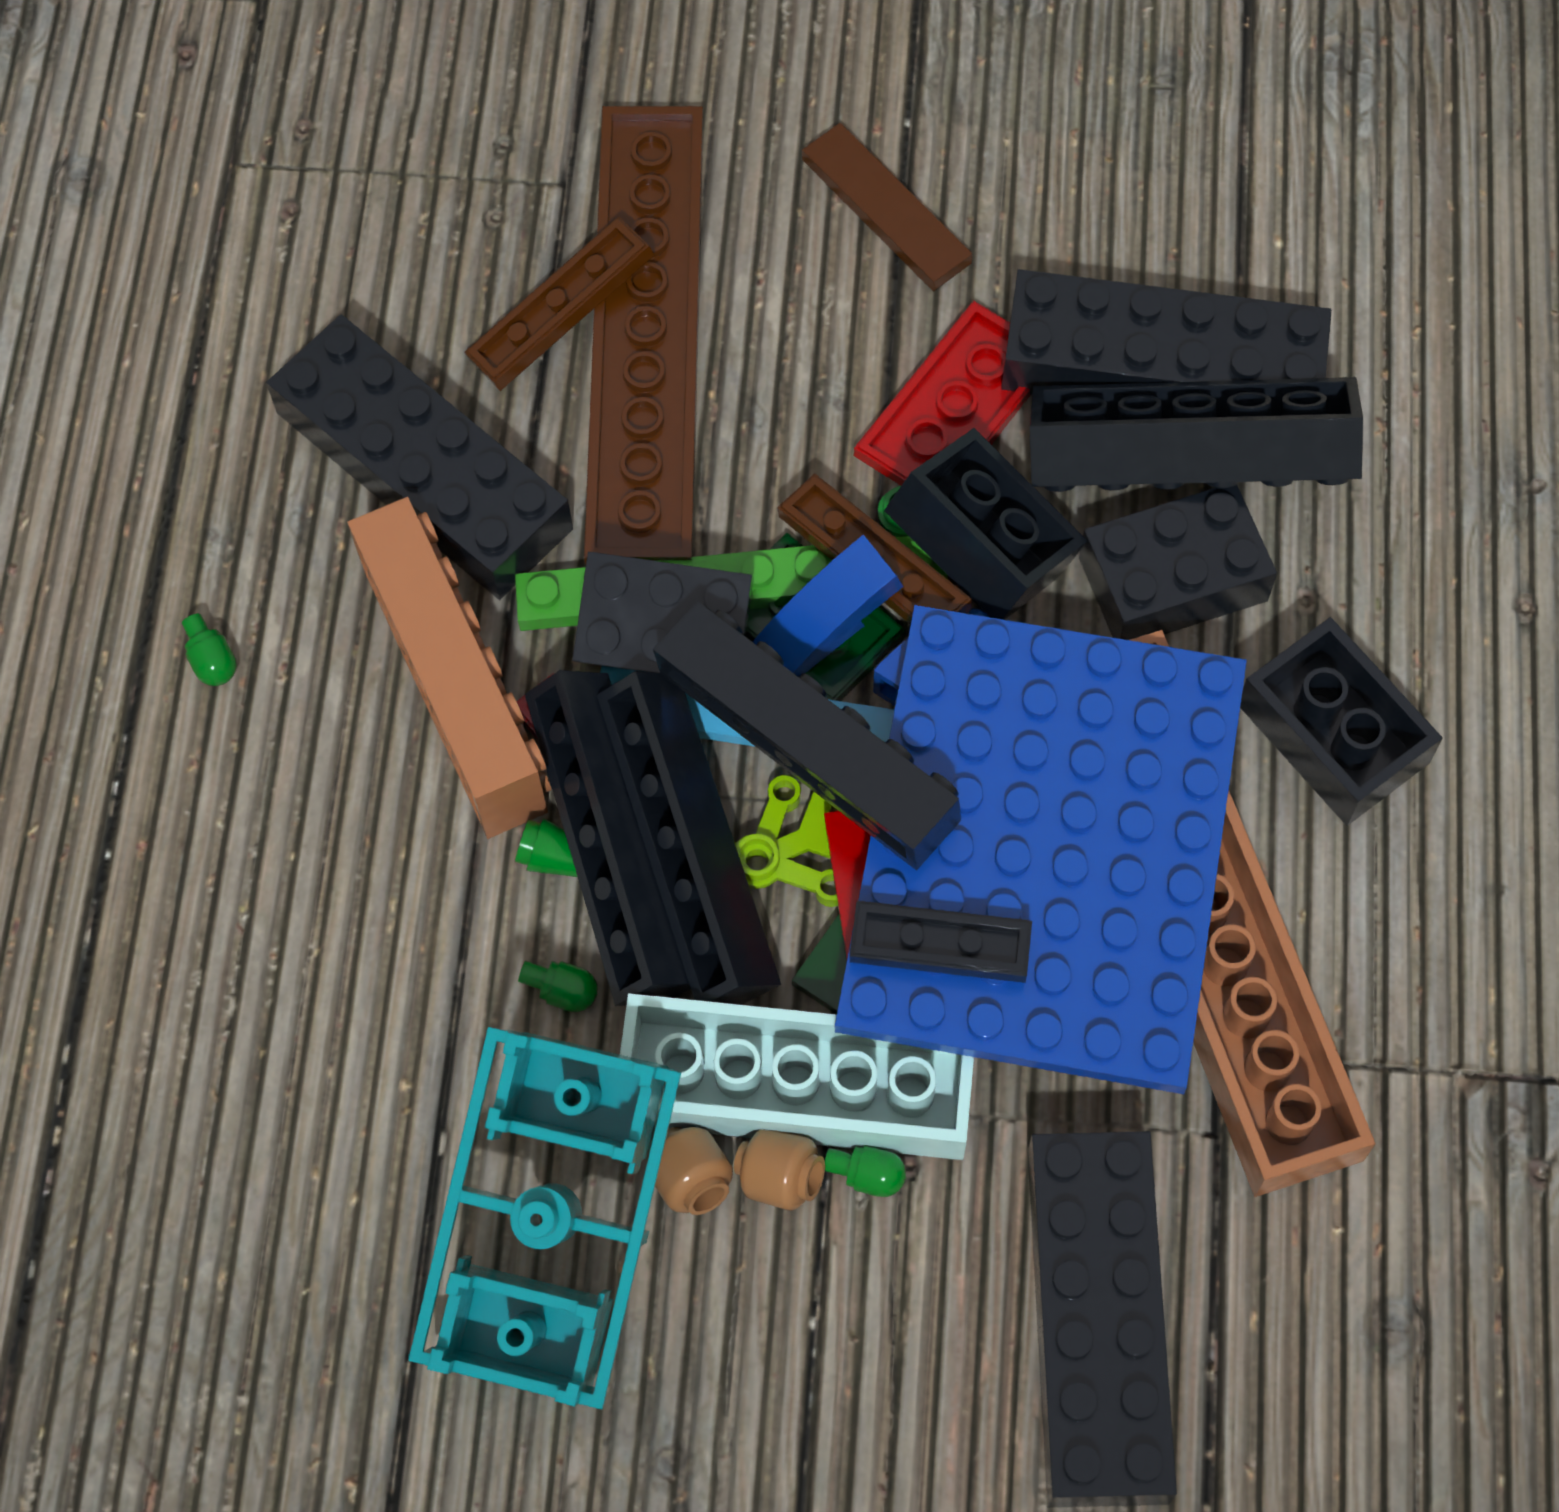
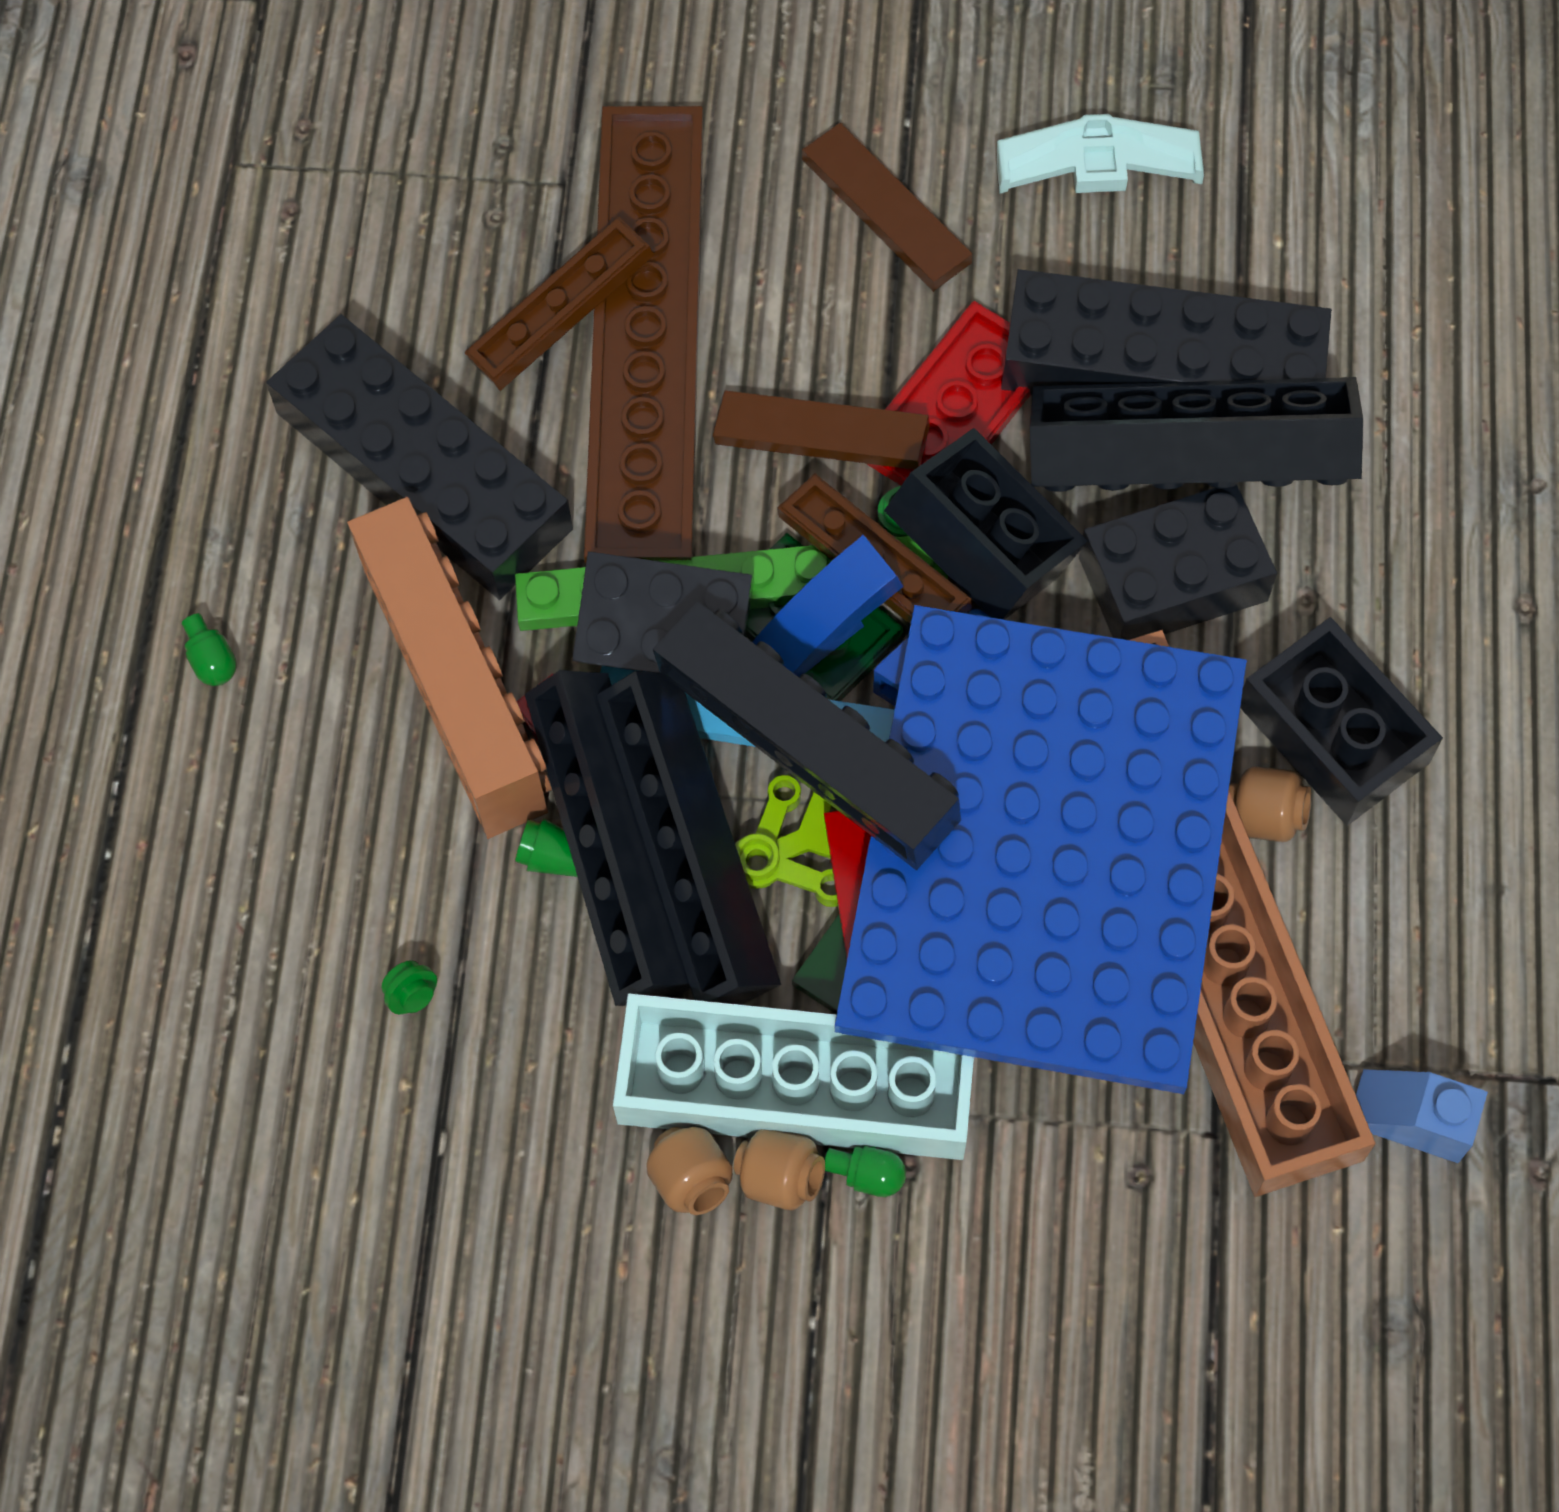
teal piece [408,1027,681,1410] -> none
green cylinder [518,960,598,1012] -> none
black tile [850,901,1032,983] -> none
black brick [1028,1131,1177,1508] -> none
none -> green plate [381,960,437,1015]
none -> reddish brown tile [713,390,930,470]
none -> light aqua plate [997,114,1204,194]
none -> medium nougat head [1229,766,1311,843]
none -> medium blue slope [1355,1069,1488,1163]

